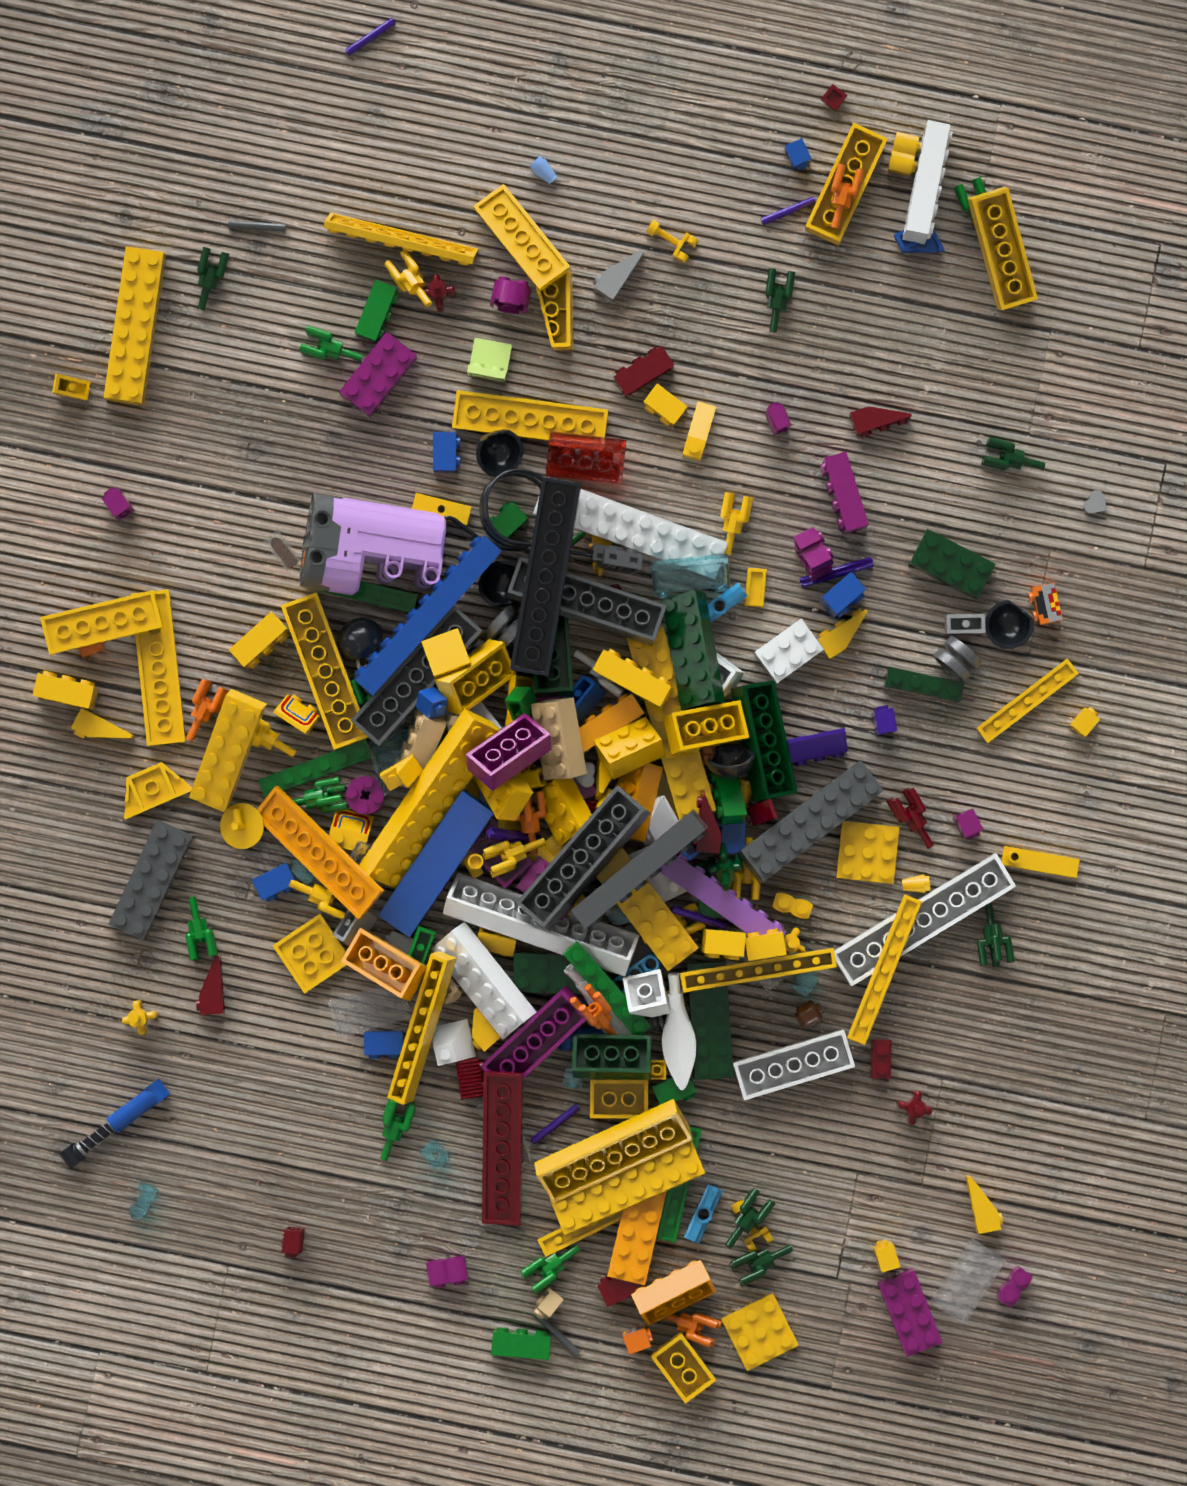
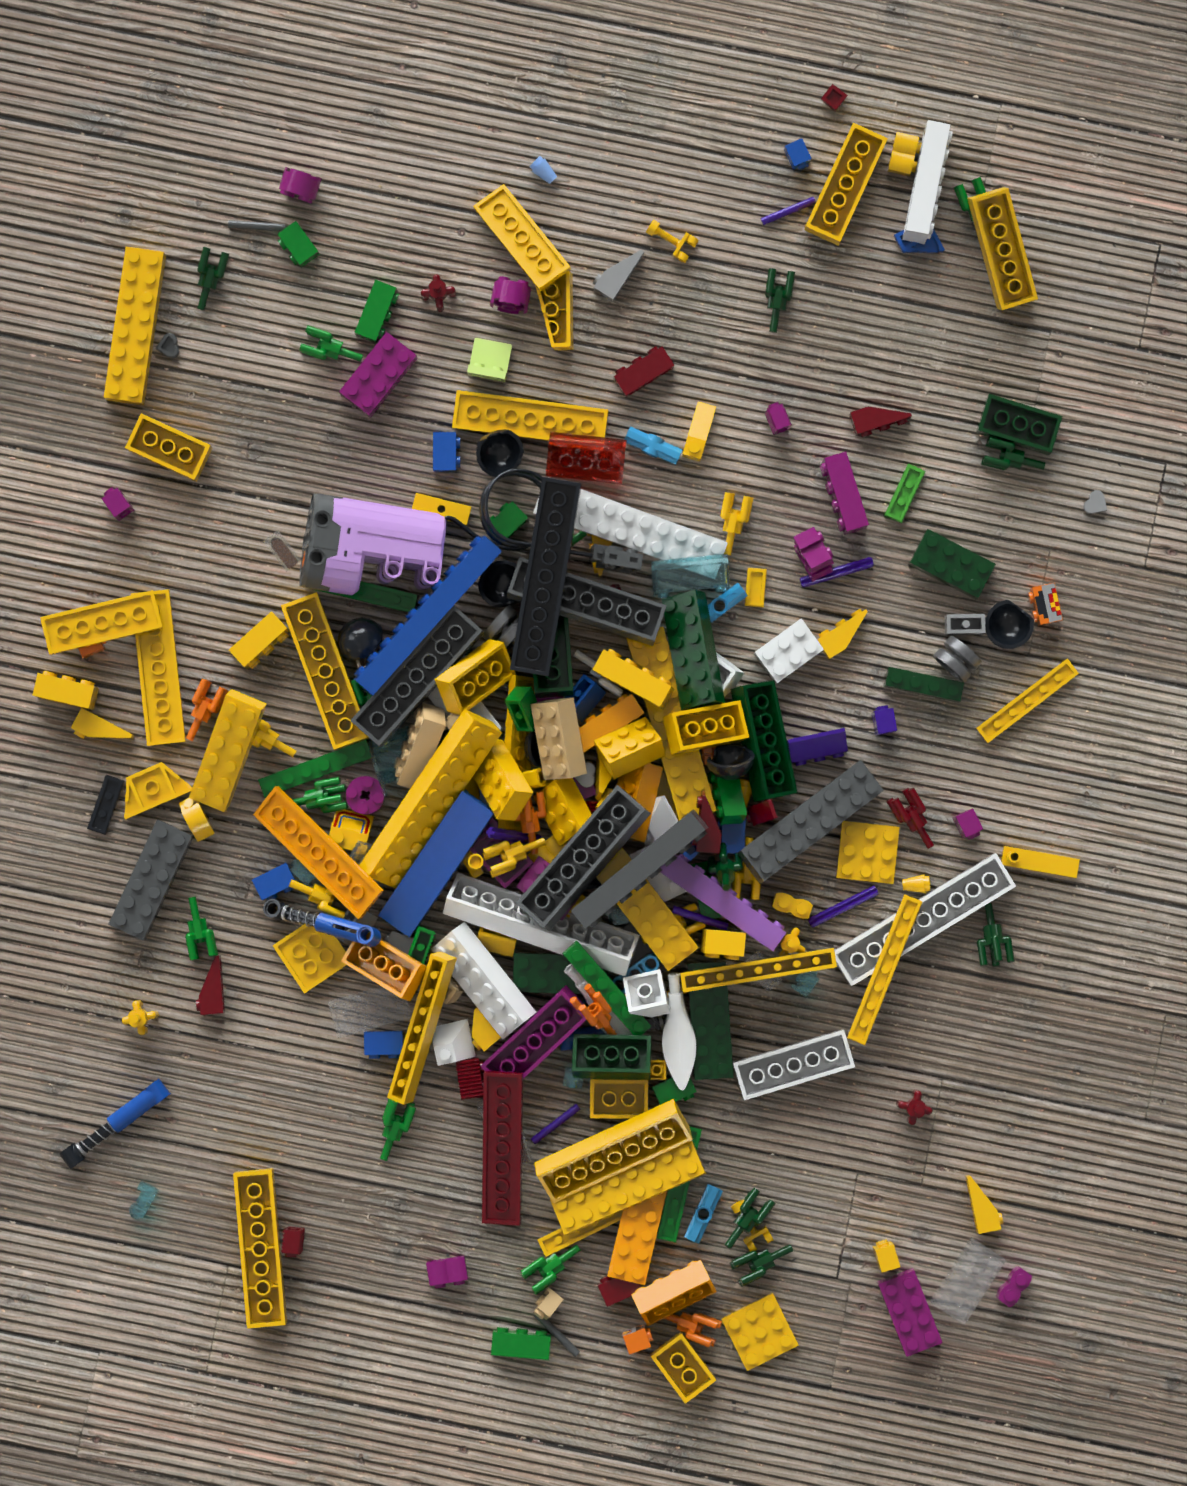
yellow slope [52,374,90,401] -> none
yellow shield [220,803,264,849] -> none
yellow slope [273,694,321,735] -> none
yellow plate [323,213,478,266] -> none
dark purple bar [345,18,396,56] -> none
yellow slope [380,754,423,791] -> none
yellow plant [384,250,432,307] -> none
blue brick [416,687,448,719] -> none
clear light blue brick [420,1138,450,1169] -> none
yellow tile [422,628,471,678] -> none
magenta brick [466,713,552,791] -> none
yellow brick [643,384,688,427] -> none
yellow brick [745,928,787,961] -> none
reddish brown head [795,1000,825,1029] -> none
blue brick [818,572,866,618] -> none
orange plant [831,164,864,229] -> none
dark red brick [870,1039,892,1079] -> none
yellow brick [1068,707,1100,738] -> none
none -> black tile [87,774,125,835]
none -> yellow brick [125,413,213,482]
none -> dark grey tile [155,333,180,359]
none -> yellow brick [179,798,215,842]
none -> yellow brick [233,1168,287,1329]
none -> piece [263,899,381,947]
none -> green brick [278,221,320,268]
none -> magenta brick [279,167,322,204]
none -> dark azure piece [624,426,683,465]
none -> dark purple axle [808,886,879,927]
none -> bright green tile [884,463,926,523]
none -> dark green brick [976,394,1063,456]

